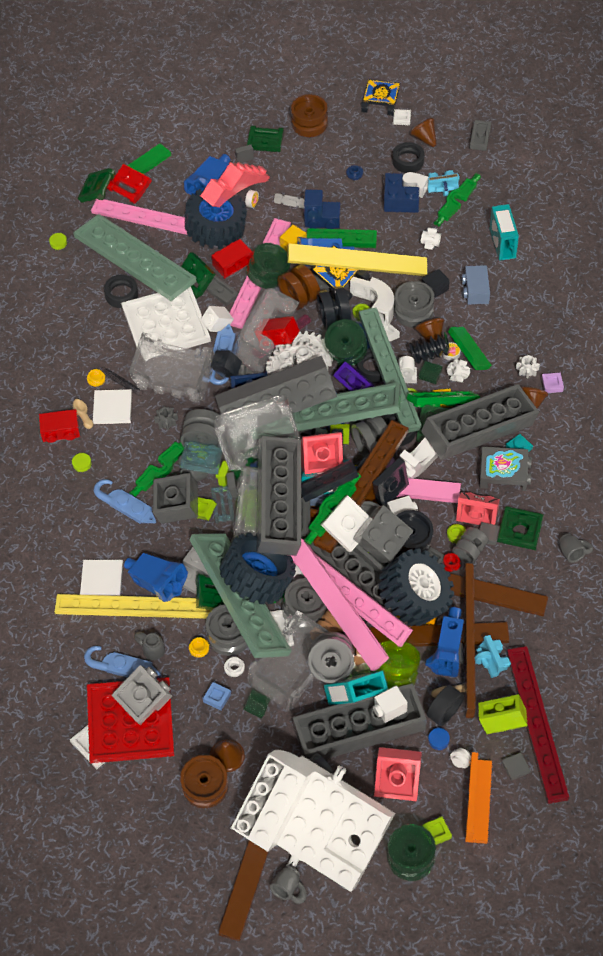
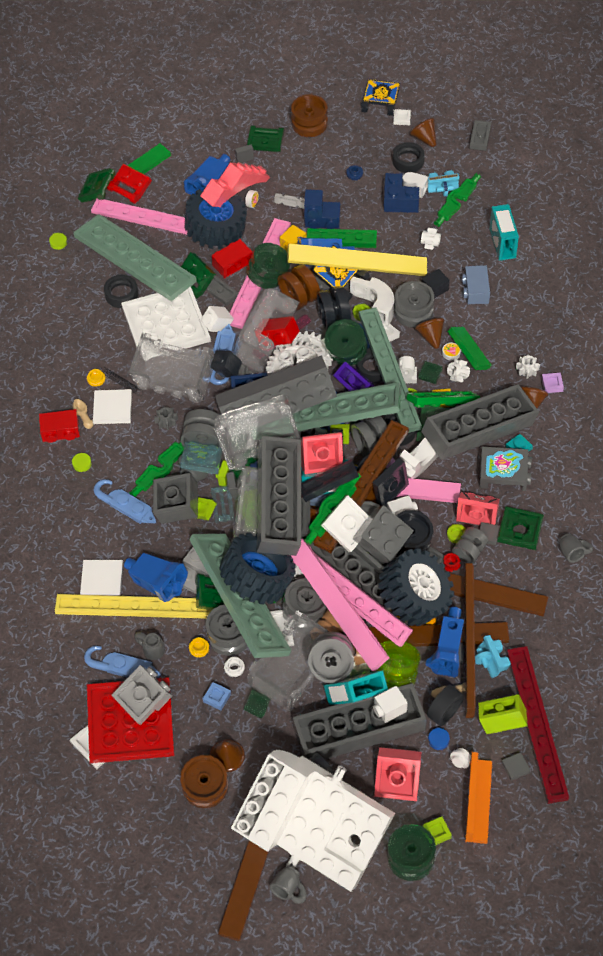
black piece [409,332,450,364] -> none

